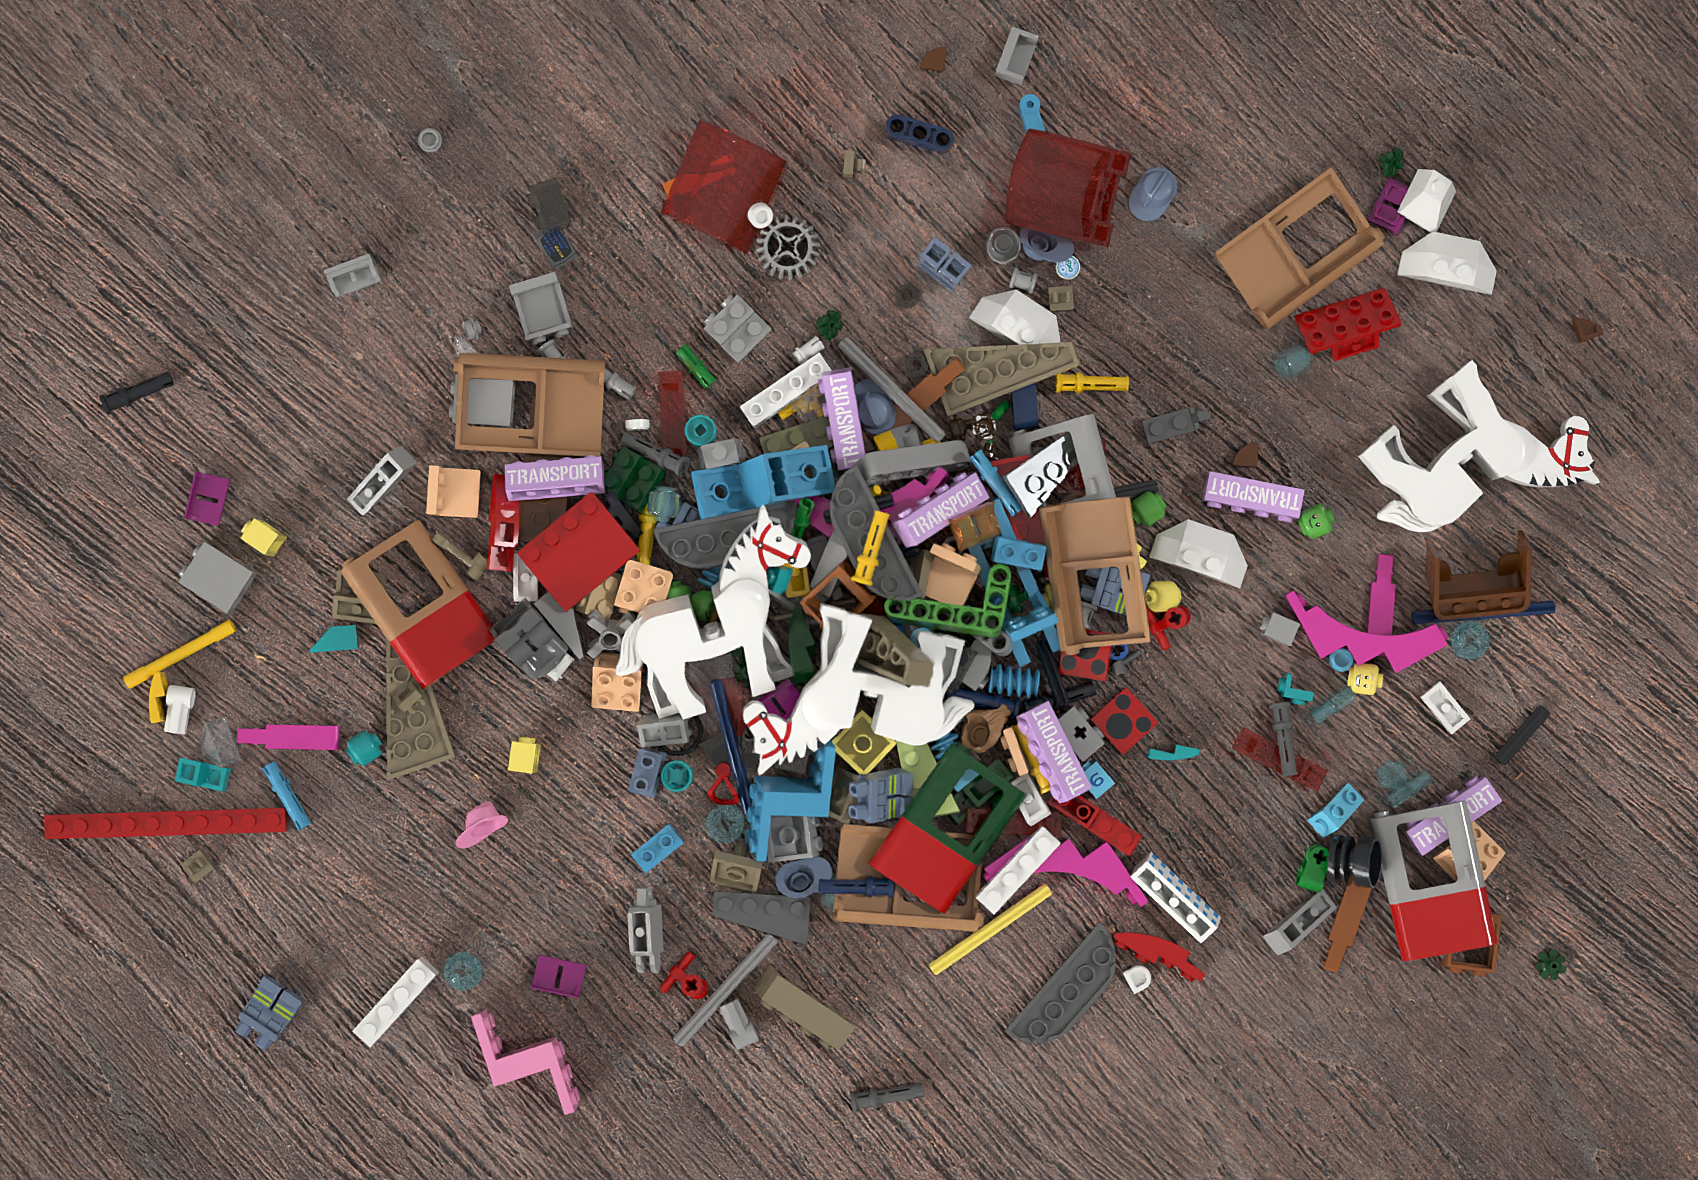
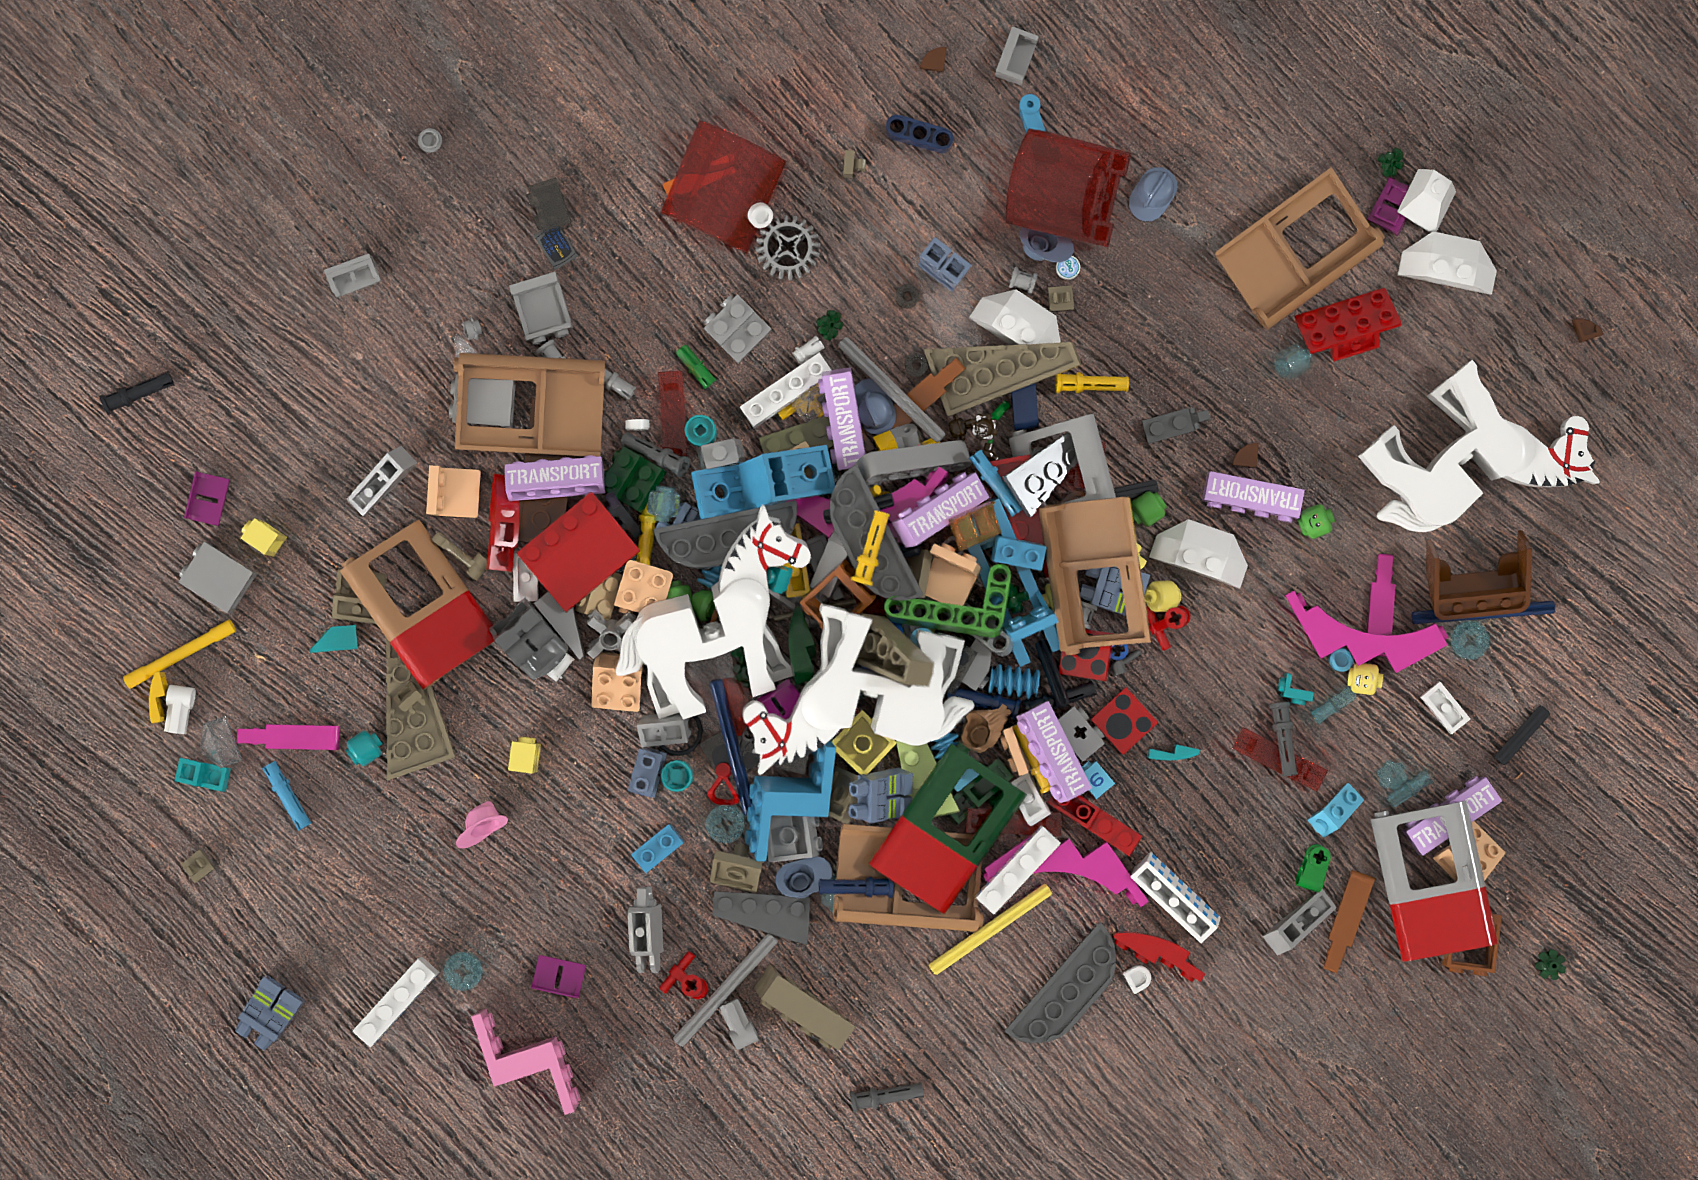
red plate [44,808,287,839] -> none
green axle [791,498,814,539] -> none
light grey hair [985,226,1022,264] -> none
light grey brick [1260,612,1300,646] -> none
black wheel [1328,835,1382,888] -> none

